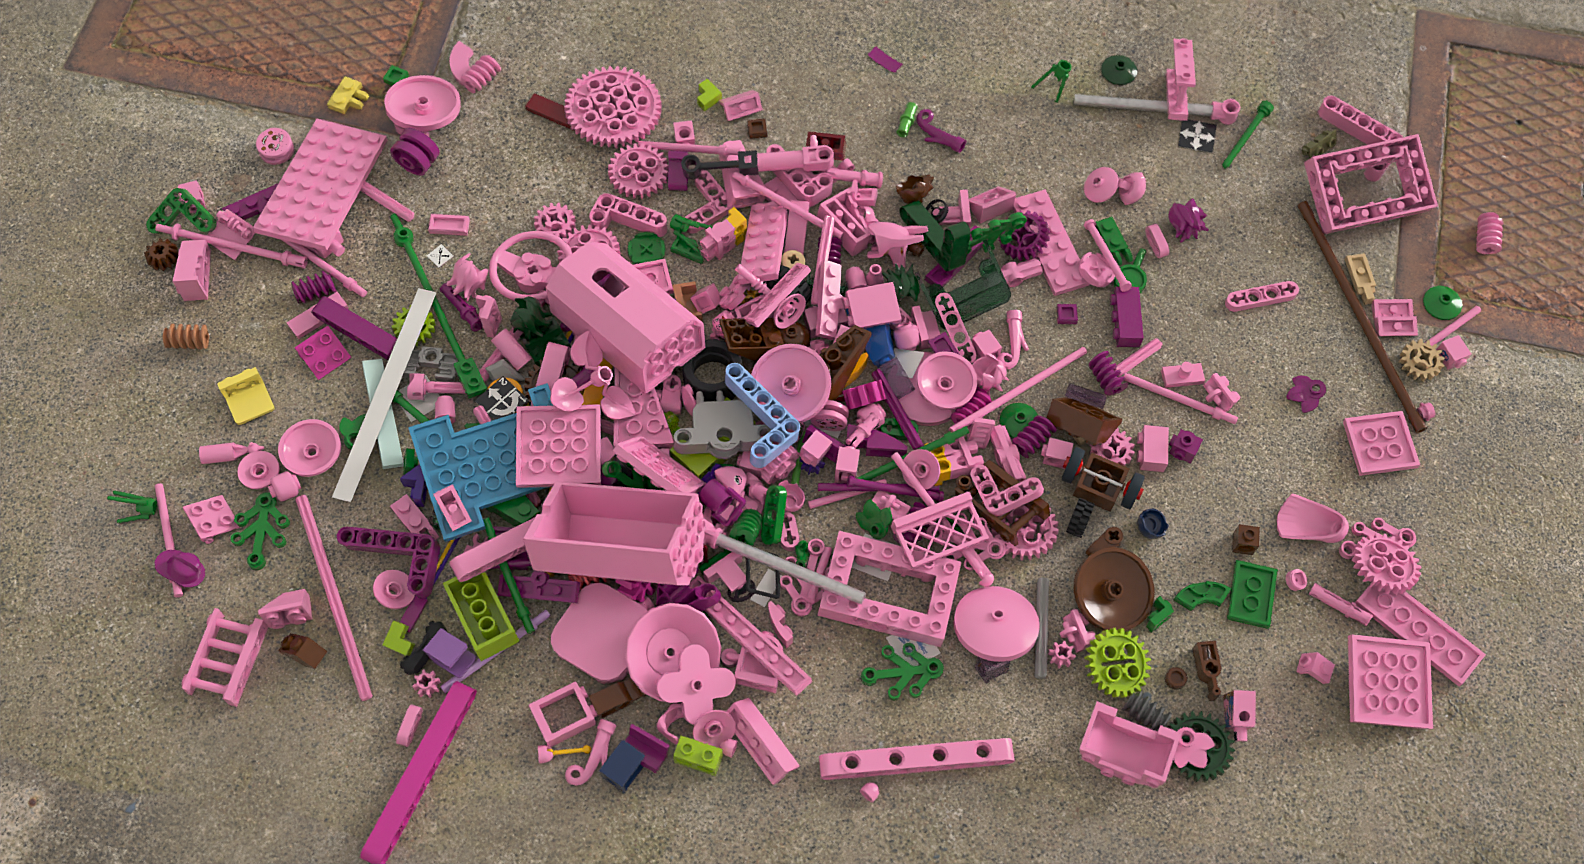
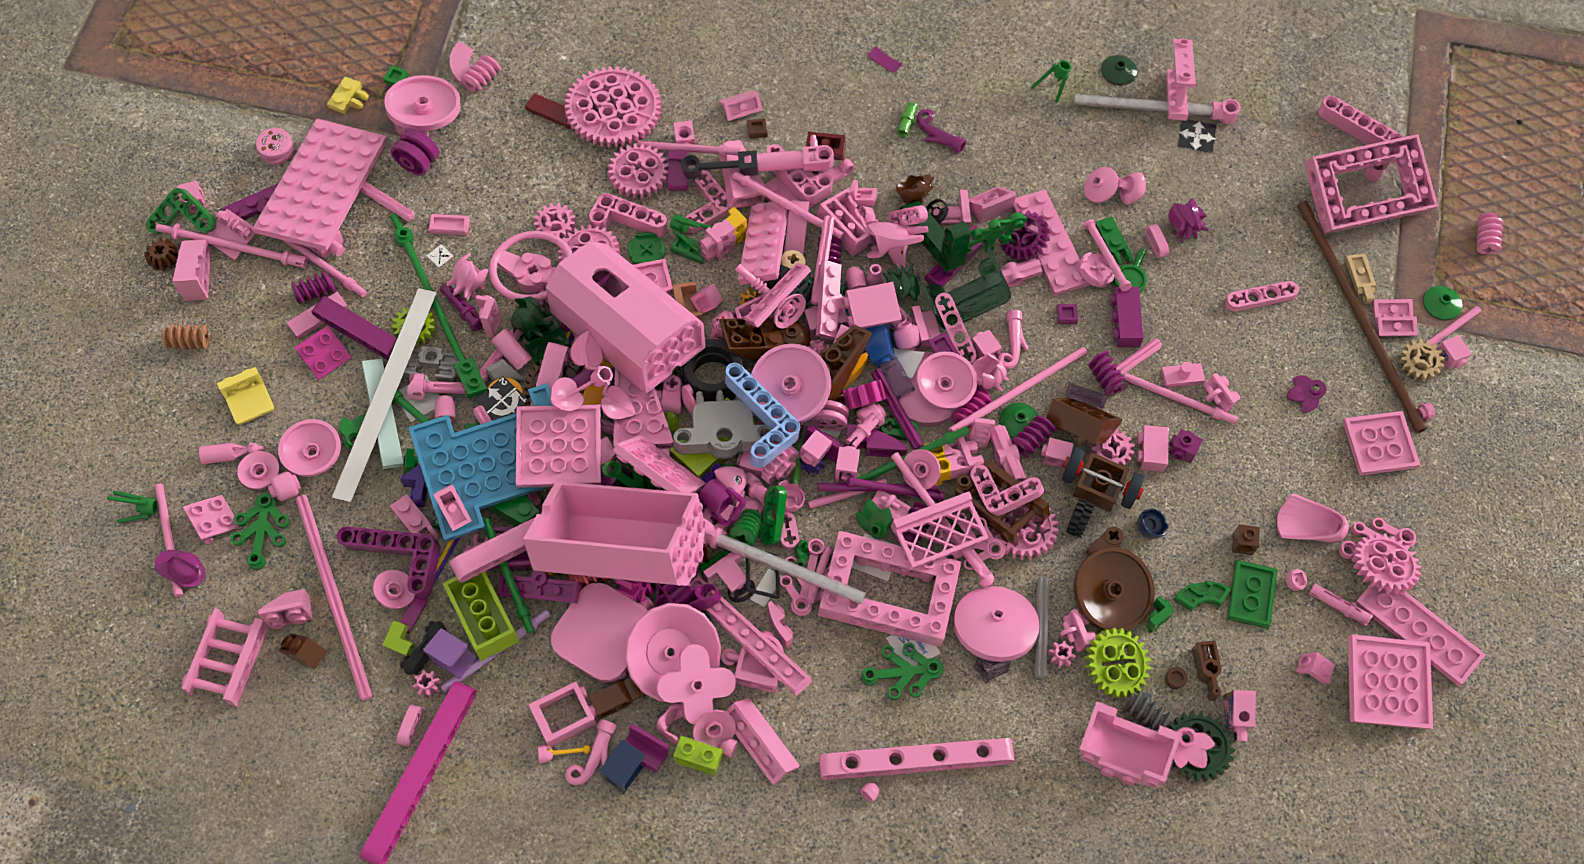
lime piece [697,79,722,112] -> none
bright pink plate [719,274,751,310] -> none
bright pink pin [825,168,883,189] -> none
reddish brown pin [907,242,925,257] -> none
green piece [1222,100,1274,168] -> none
olive hinge [1301,129,1337,158] -> none
none -> bright pink beam [888,205,928,226]

